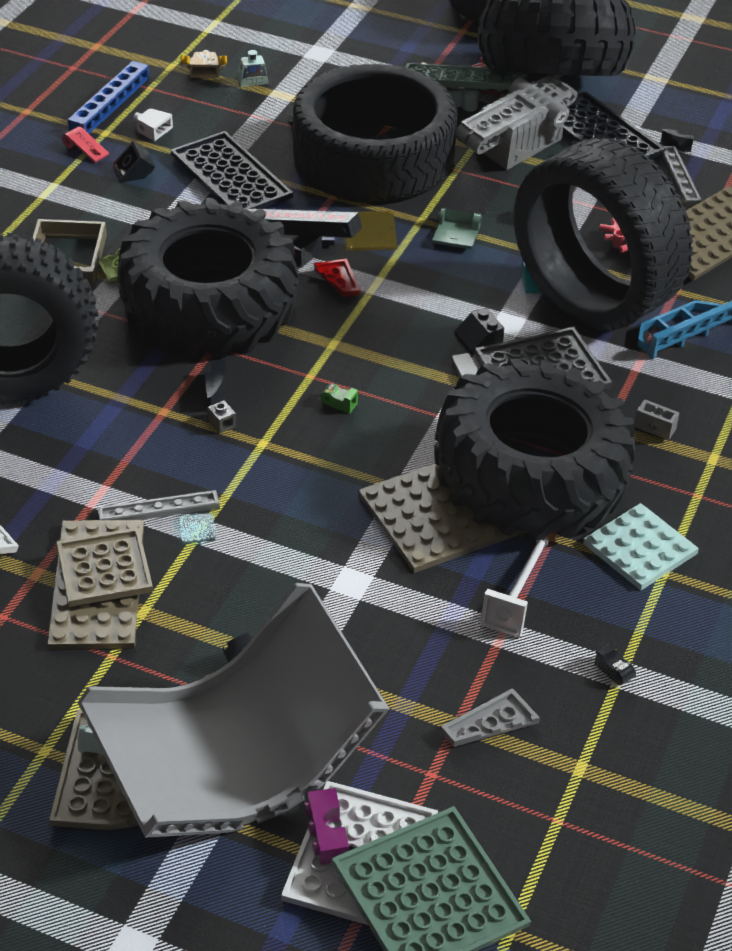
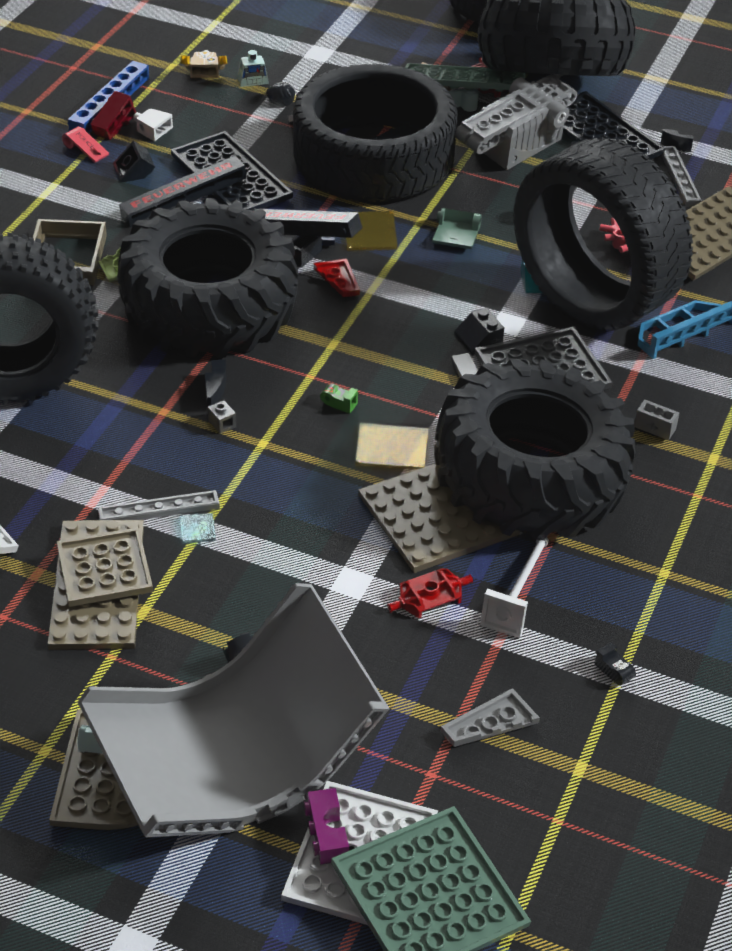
light aqua plate [583,503,699,590] -> none
none -> dark red wedge [90,91,136,140]
none -> black brick [119,156,246,228]
none -> black hair [266,81,296,107]
none -> clear yellow piece [355,423,428,469]
none -> red plate [387,568,473,618]

